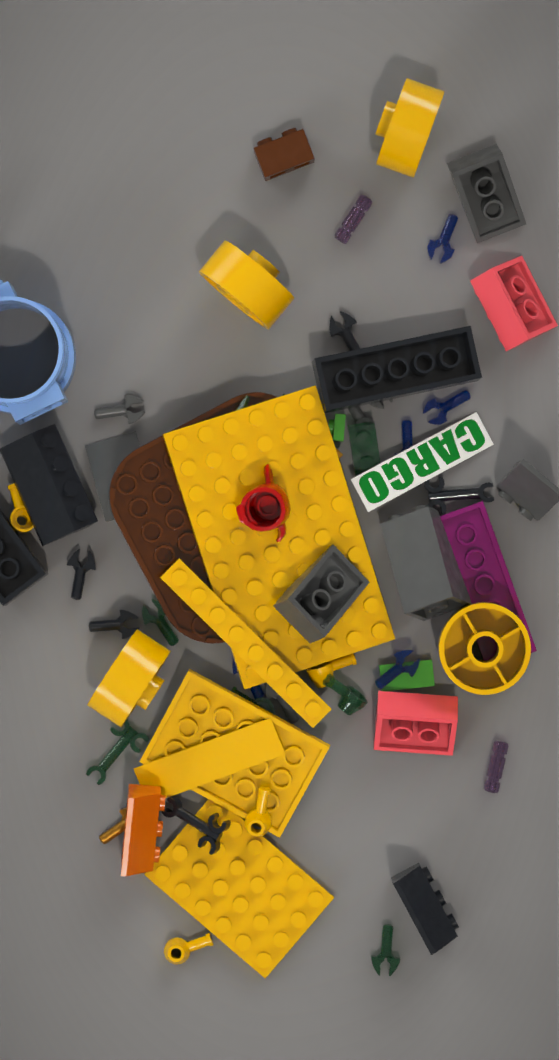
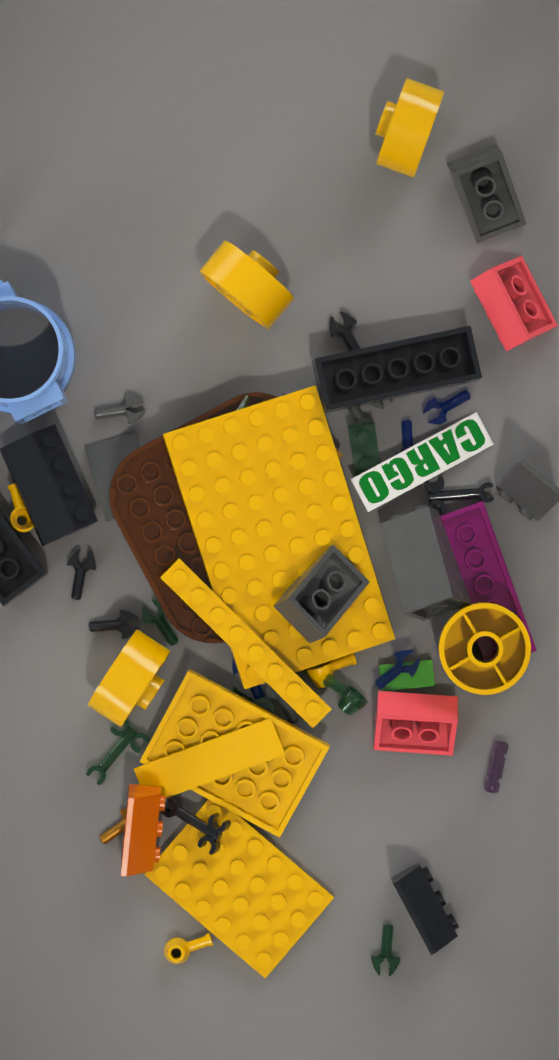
red piece [236,464,291,542] -> none
yellow bar [245,786,272,837] -> none
reddish brown brick [254,128,315,181] -> none
bright green plate [329,413,346,442] -> none
clear purple axle [335,195,372,244] -> none
clear blue bar [427,214,458,264] -> none

